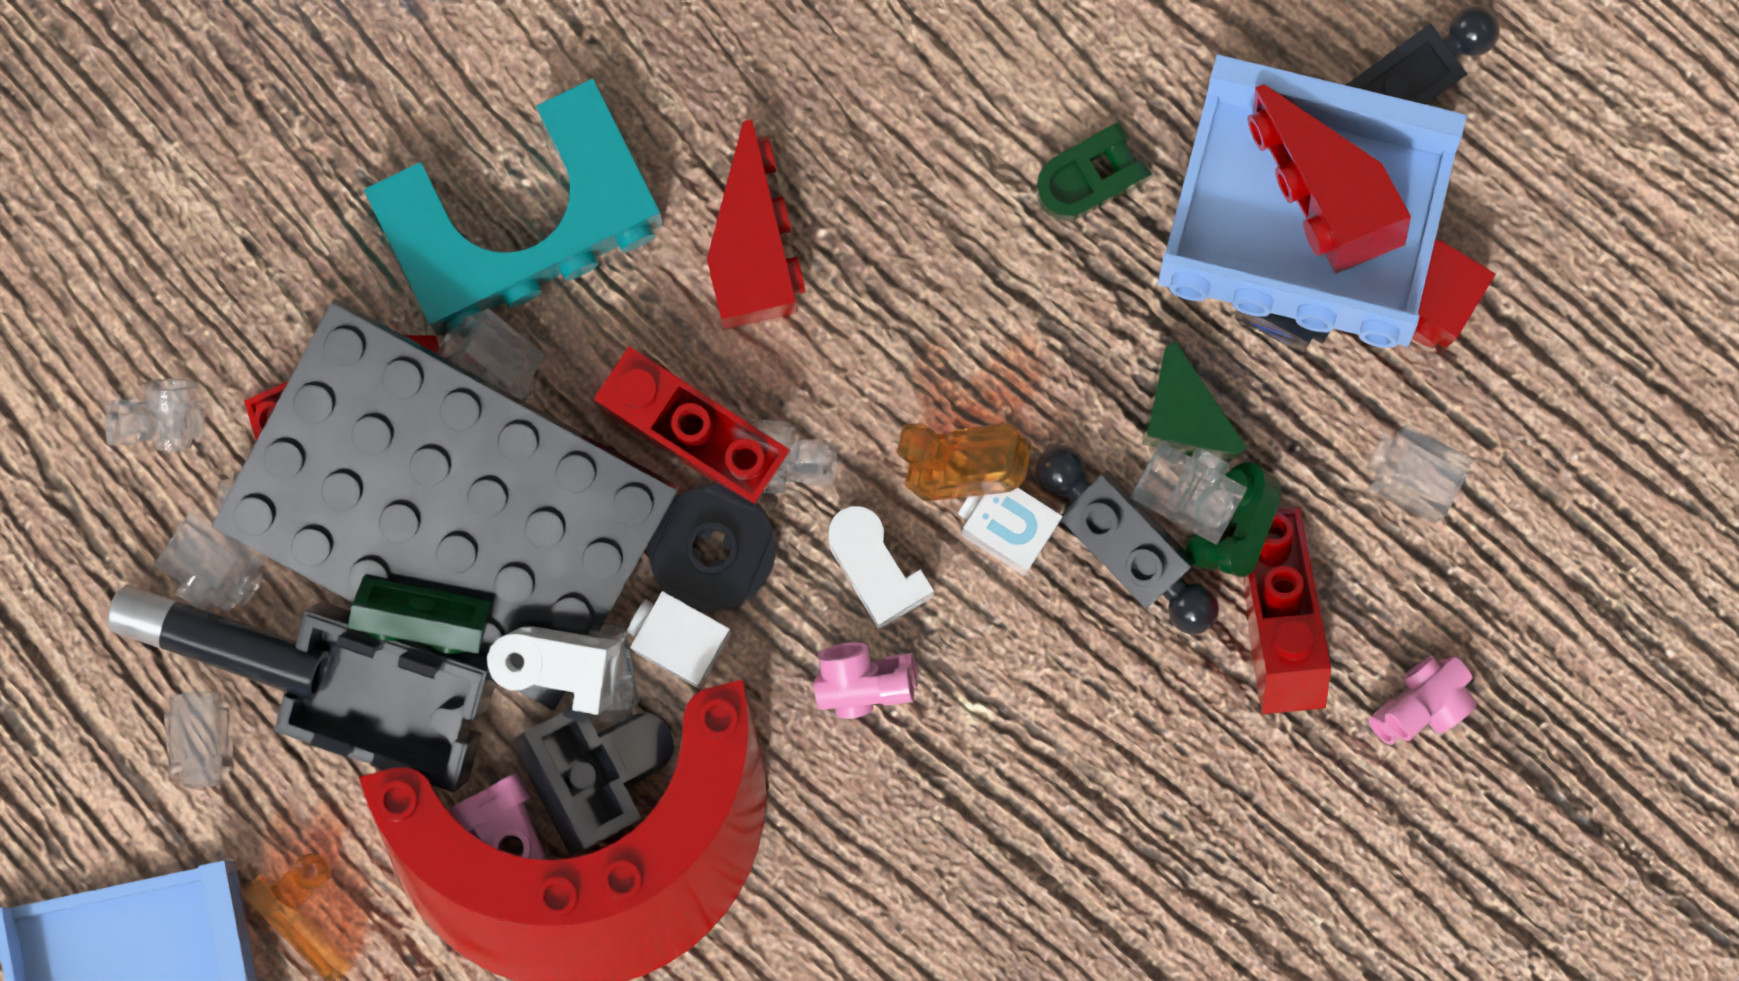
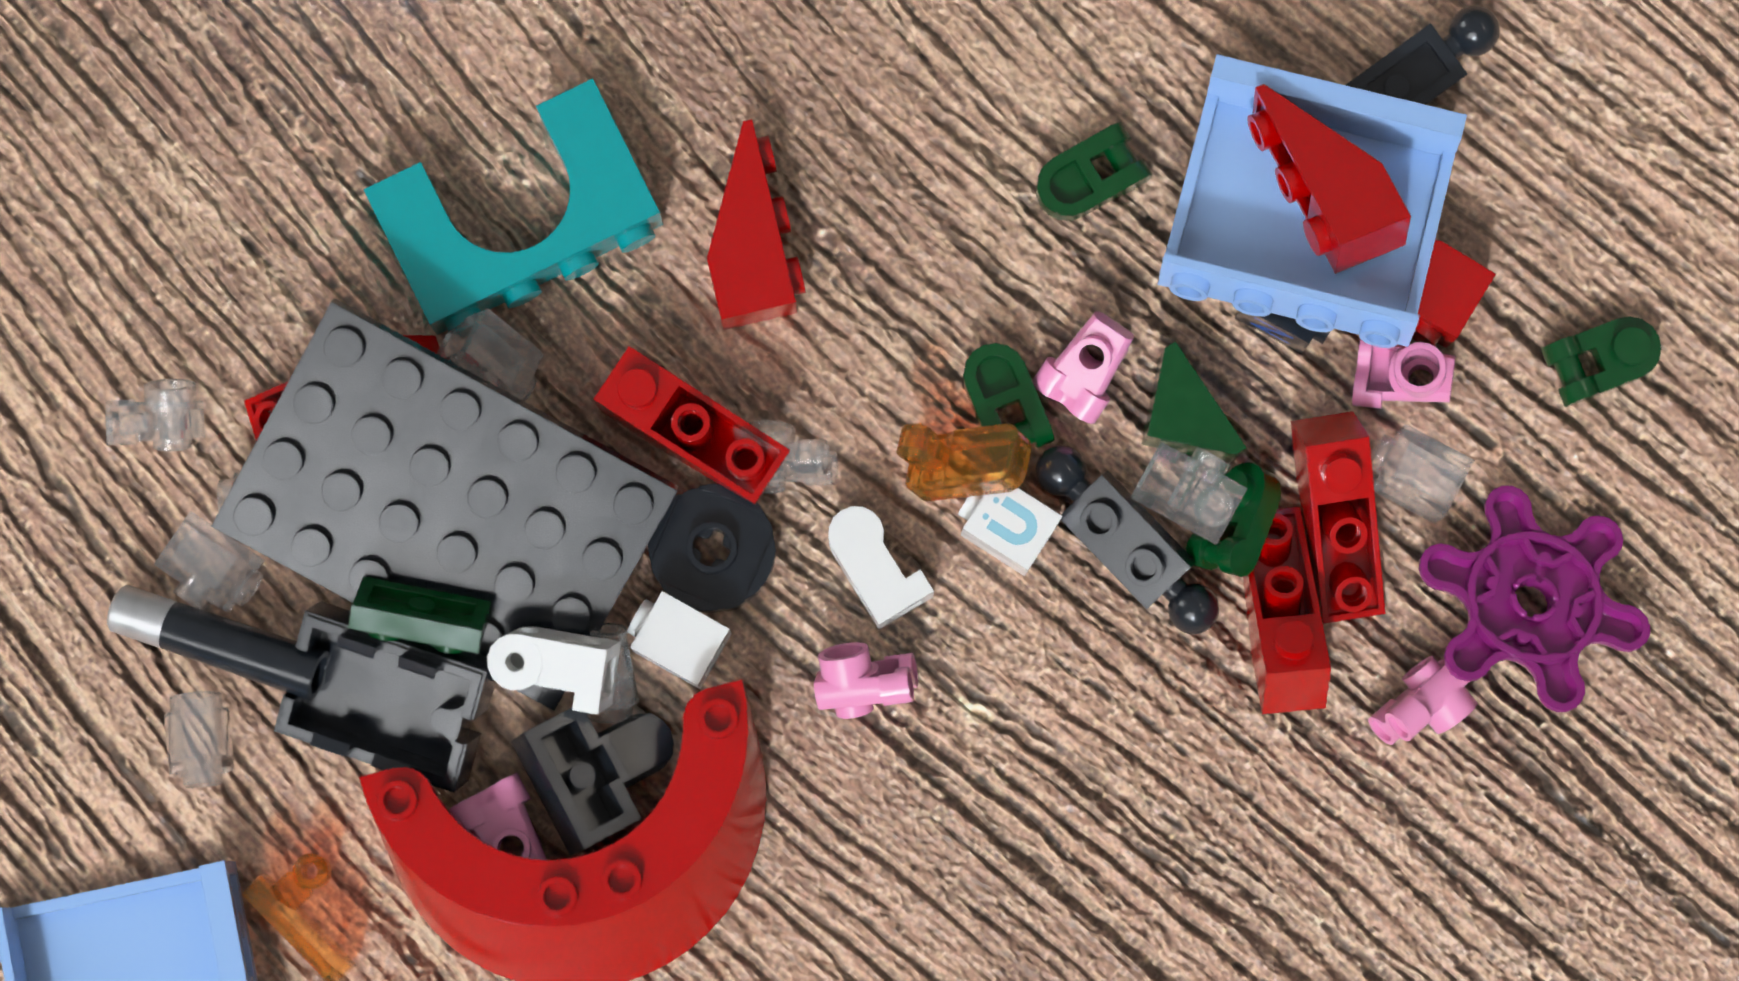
none -> dark green plate [962,343,1055,465]
none -> bright pink plate [1032,312,1134,424]
none -> red slope [1290,411,1386,624]
none -> bright pink plate [1352,339,1456,409]
none -> magenta plate [1418,485,1650,712]
none -> dark green plate [1541,316,1662,407]

